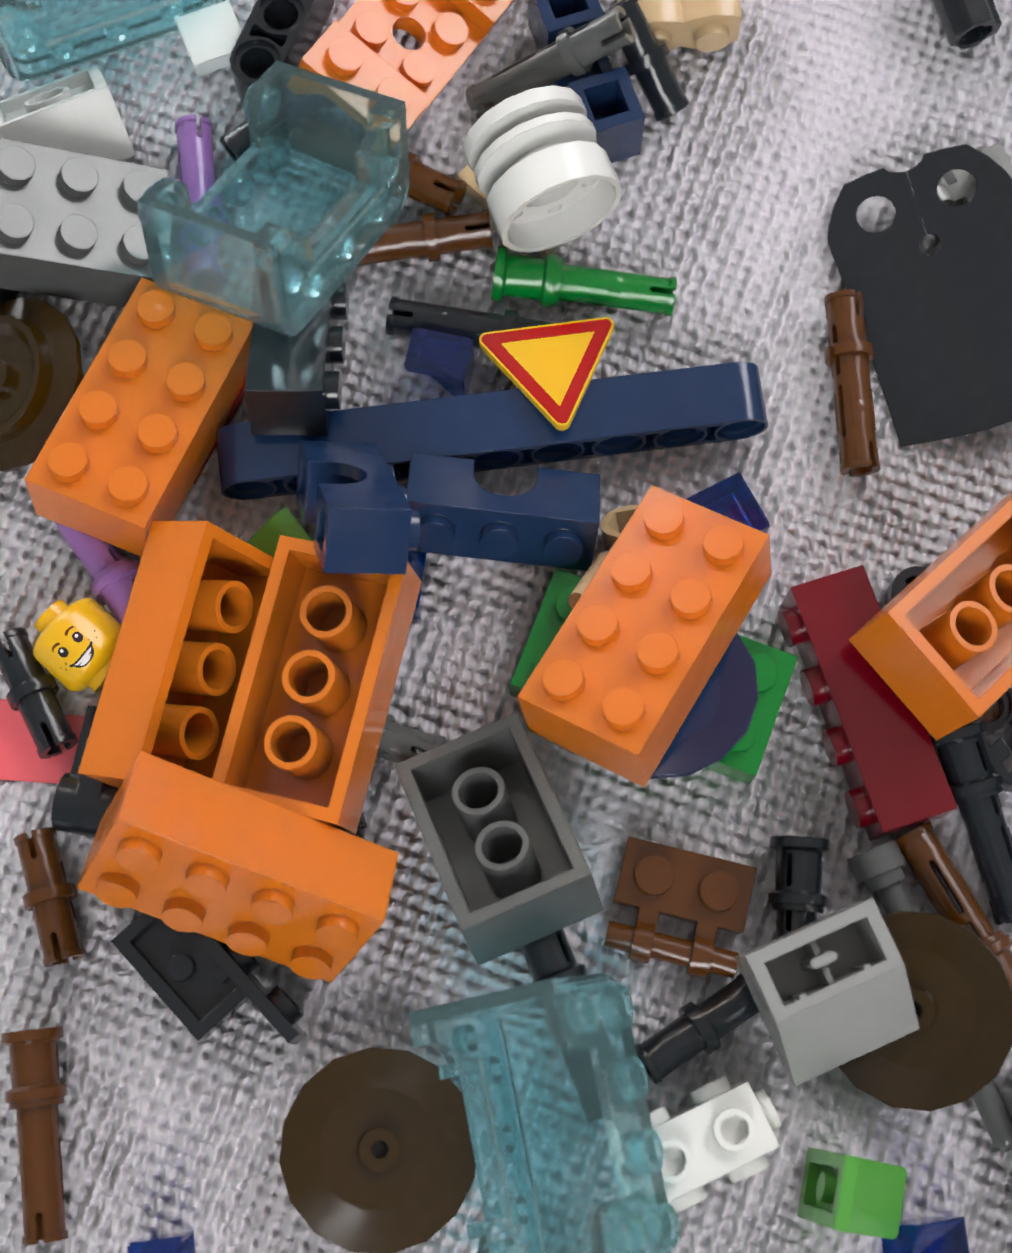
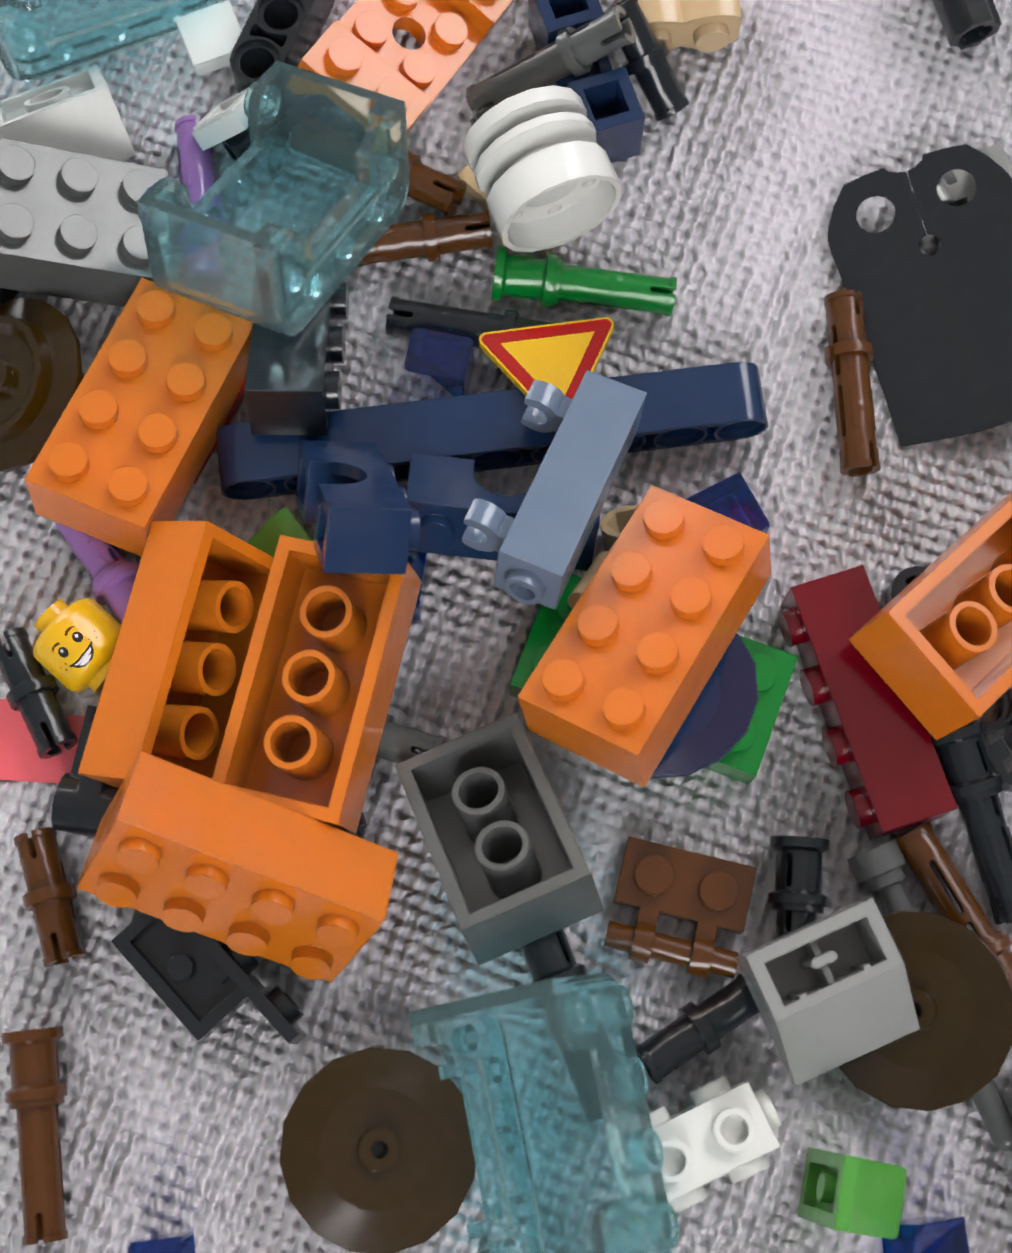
none -> white tile [191,85,271,151]
none -> sand blue brick [461,370,647,610]

